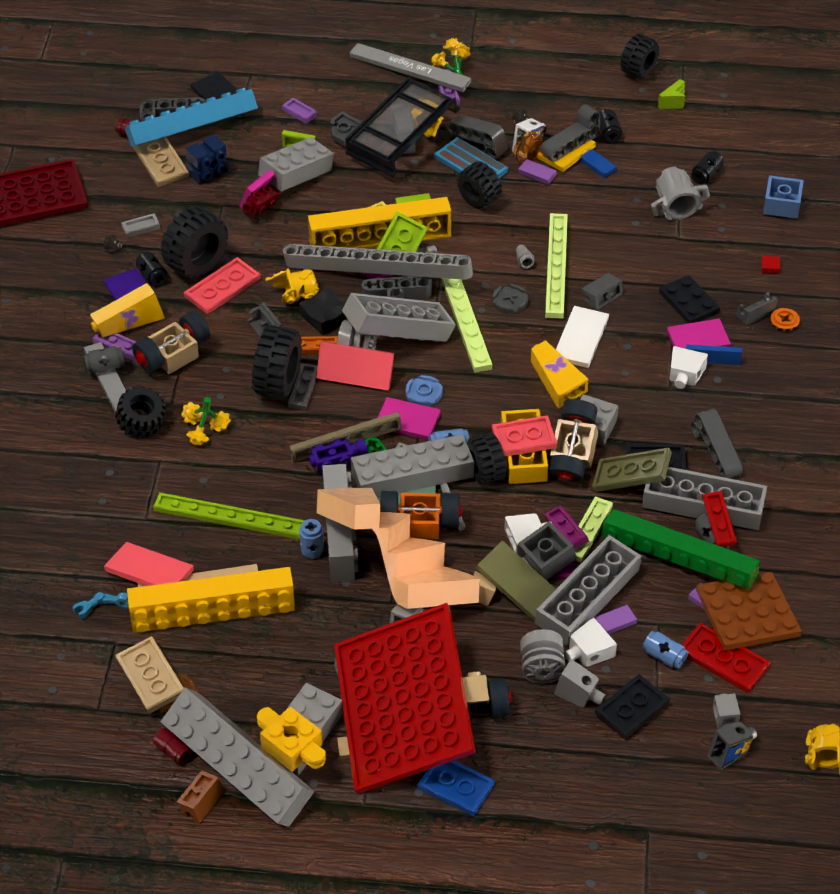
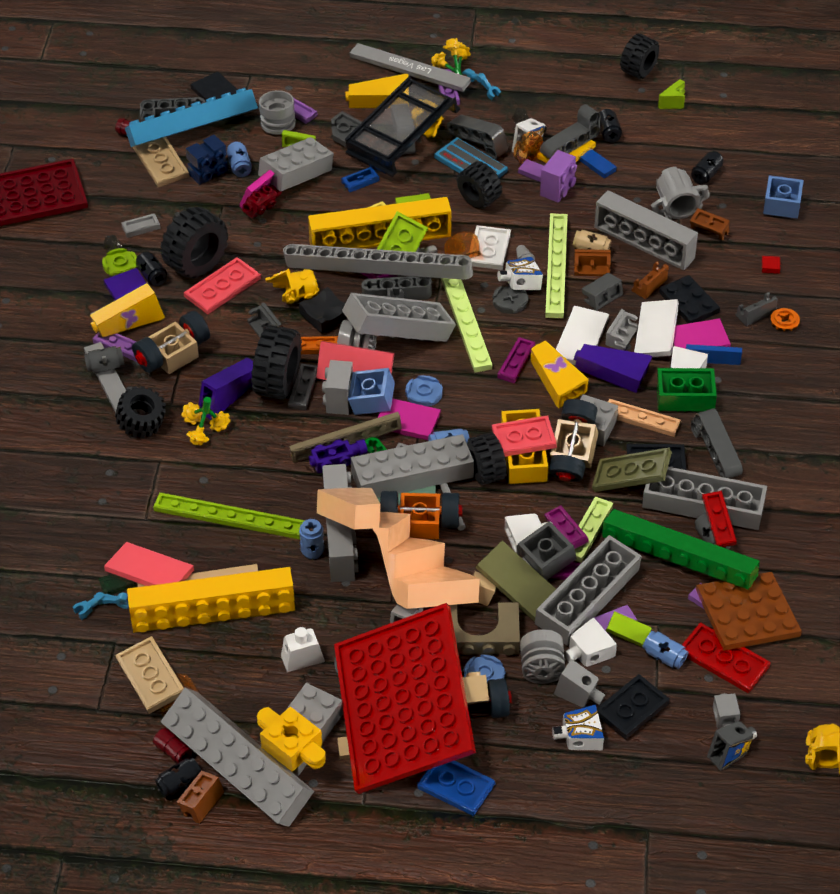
none -> clear green tile [98,574,138,595]
none -> lime tile [102,248,137,276]
none -> black piece [155,757,201,798]
none -> dark purple slope [199,357,253,420]
none -> medium blue piece [227,142,252,177]
none -> light grey wheel [259,90,296,134]
none -> white torso [281,627,325,673]
none -> light grey brick [322,360,353,415]
none -> blue tile [341,167,380,193]
none -> yellow slope [345,74,409,108]
none -> medium blue brick [348,368,395,415]
none -> clear orange tile [444,232,481,258]
none -> dark tan arch [449,602,520,655]
none -> dark azure piece [462,68,501,100]
none -> medium blue tile [464,654,505,681]
none -> white tile [469,225,511,270]
none -> white torso [497,257,543,290]
none -> magenta tile [497,337,536,384]
none -> medium lavender brick [540,150,577,202]
none -> torso [552,705,604,751]
none -> tan piece [573,230,612,250]
none -> dark purple slope [573,344,652,393]
none -> dark orange hinge [574,249,611,276]
none -> light grey brick [594,190,698,270]
none -> light grey hinge [605,309,638,351]
none -> lime tile [606,611,652,647]
none -> light nougat tile [608,399,681,437]
none -> dark orange hinge [631,261,669,299]
none -> white tile [634,299,679,357]
none -> green slope [657,368,717,411]
none -> dark orange hinge [690,208,729,241]

